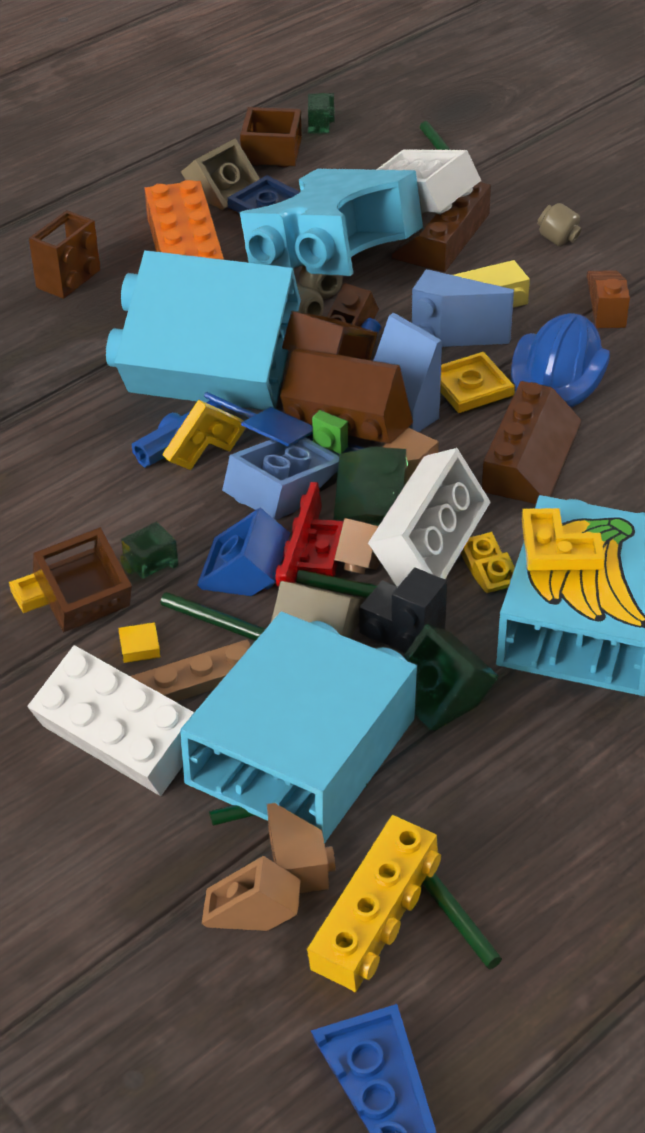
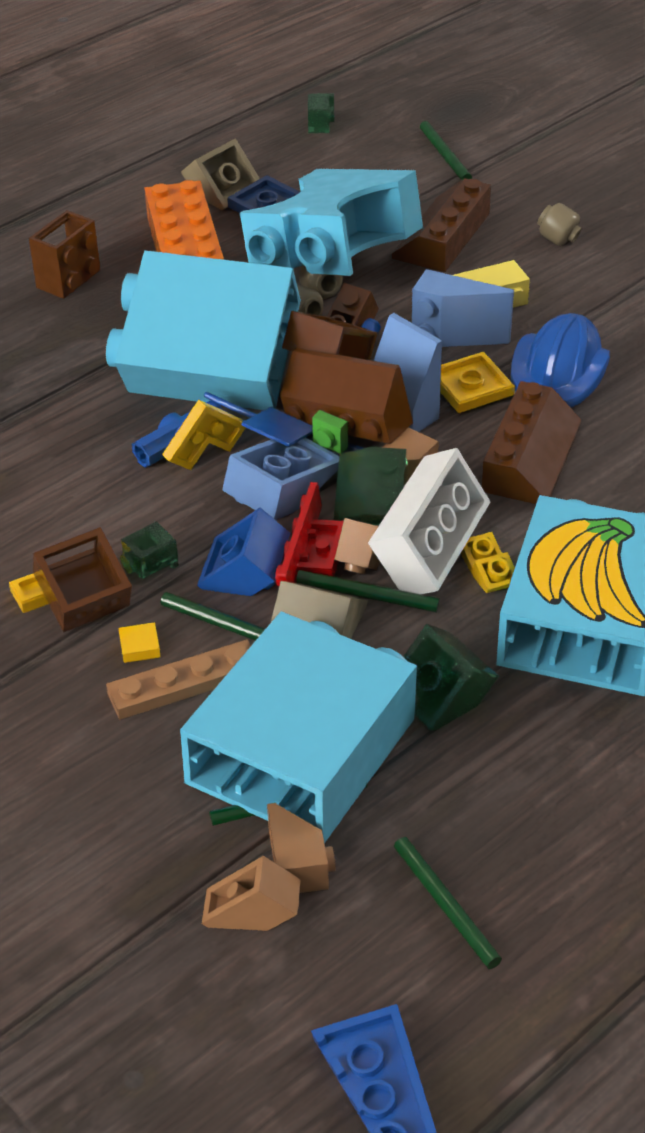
white brick [27,645,194,796] -> none
reddish brown piece [240,107,302,167] -> none
yellow brick [307,815,441,992] -> none
black brick [359,567,447,660] -> none
white brick [376,150,481,214] -> none
yellow plate [522,508,605,571] -> none
dark orange slope [587,270,630,328] -> none

